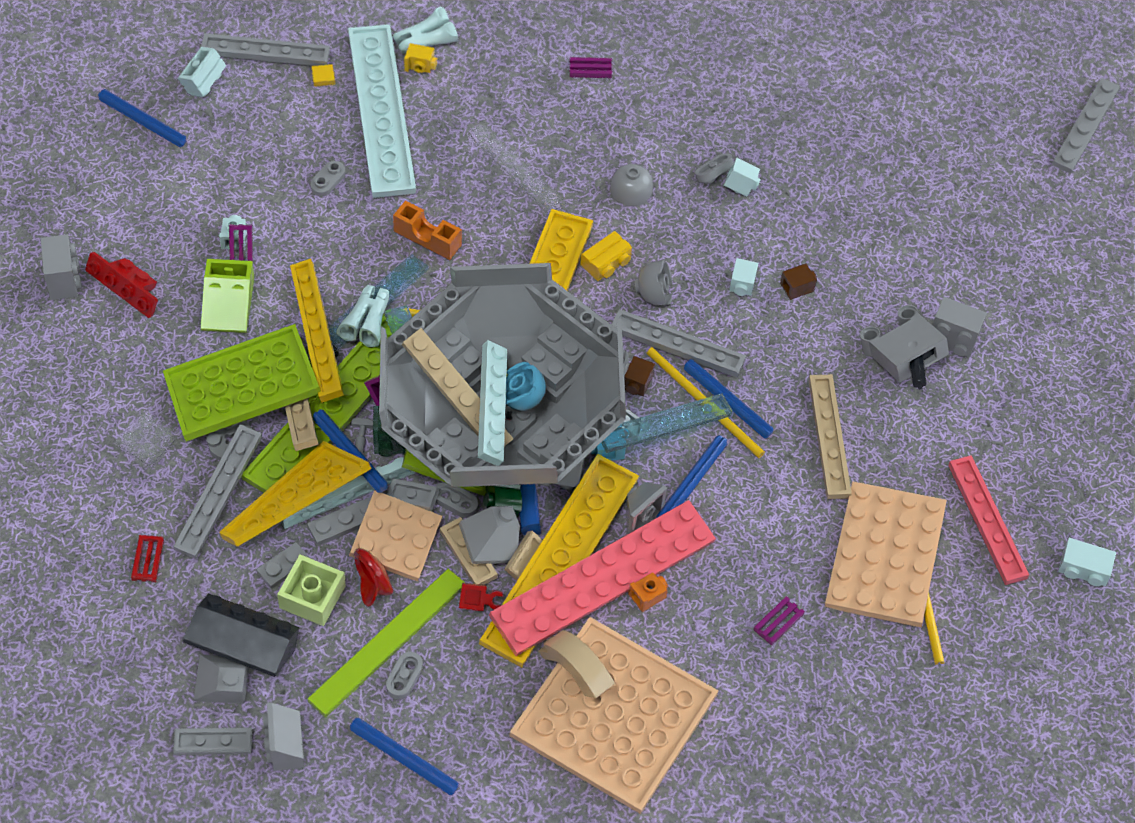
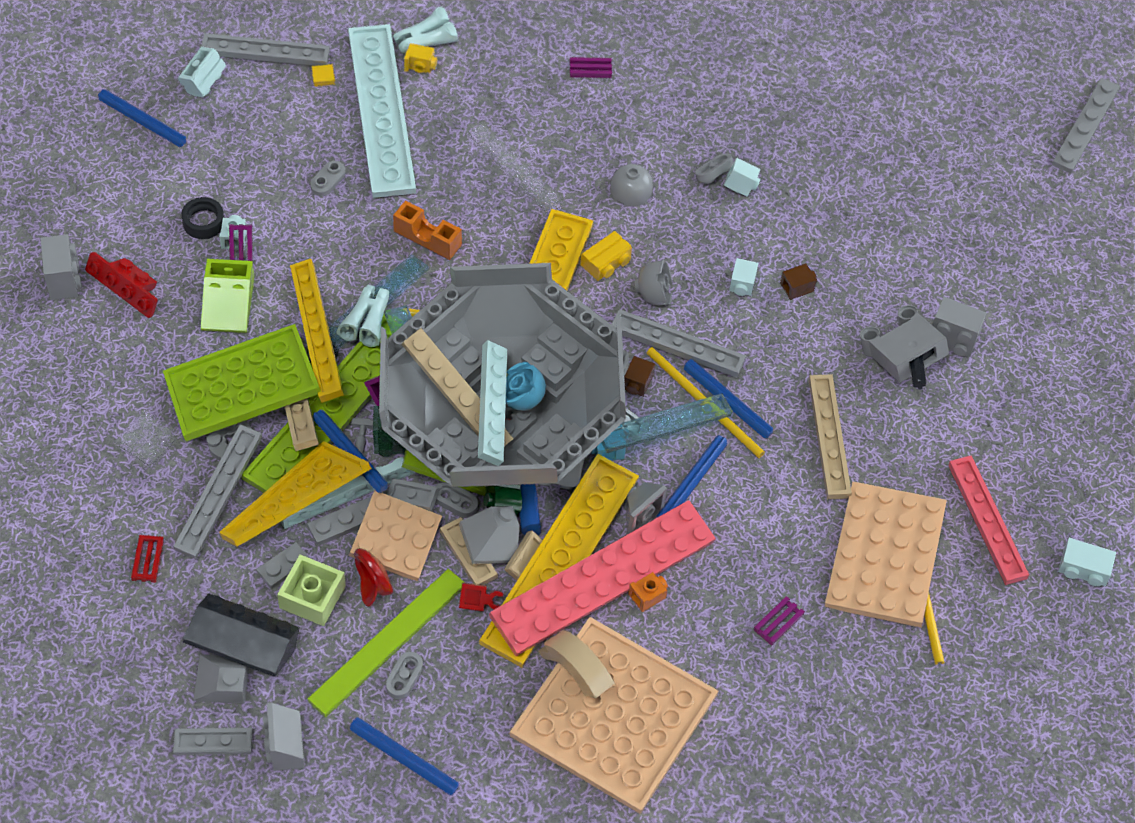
none -> black tyre [181,197,224,240]

